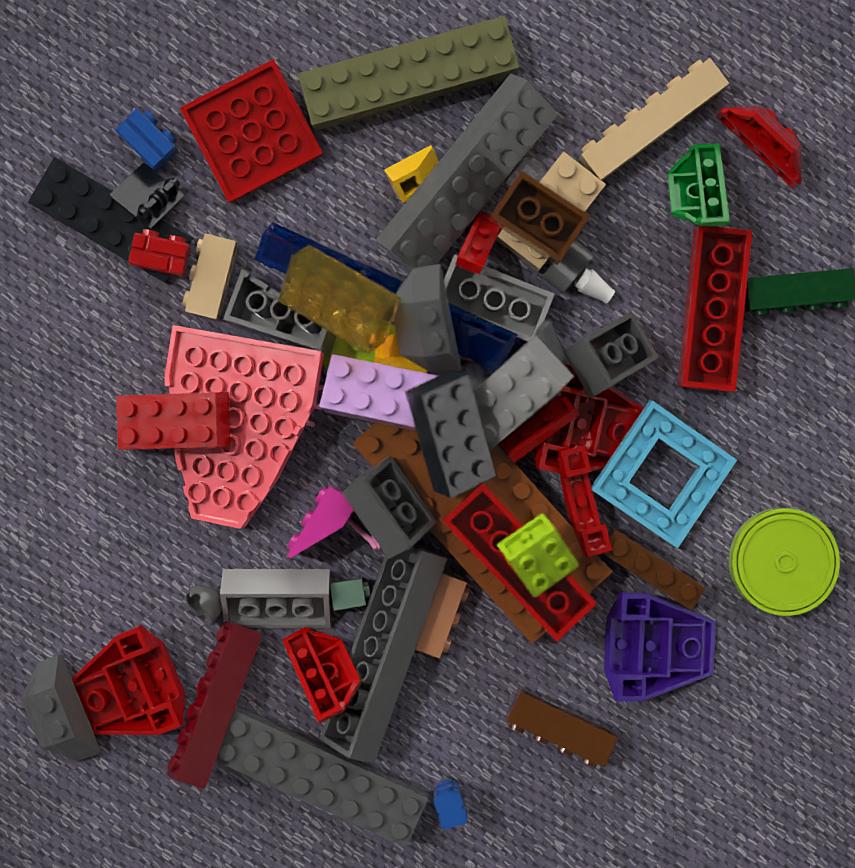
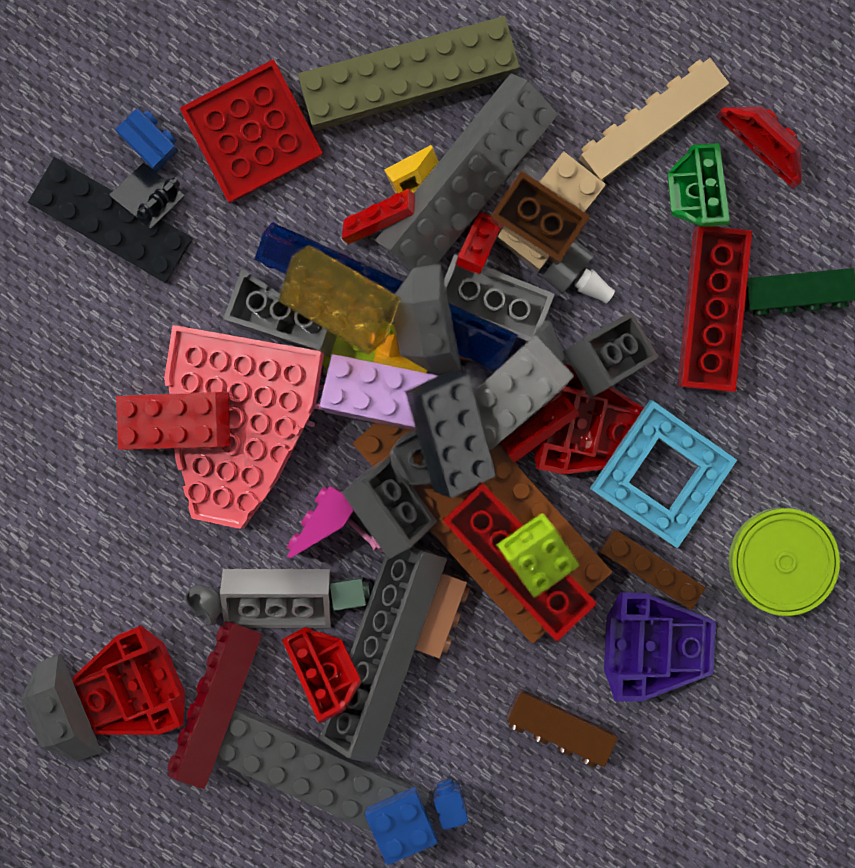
red brick [128,229,191,278] -> none
tan brick [183,233,239,321] -> none
red slope [559,445,612,557] -> none
none -> red plate [342,189,415,245]
none -> blue brick [365,786,437,866]
none -> dark grey plate [390,431,431,486]

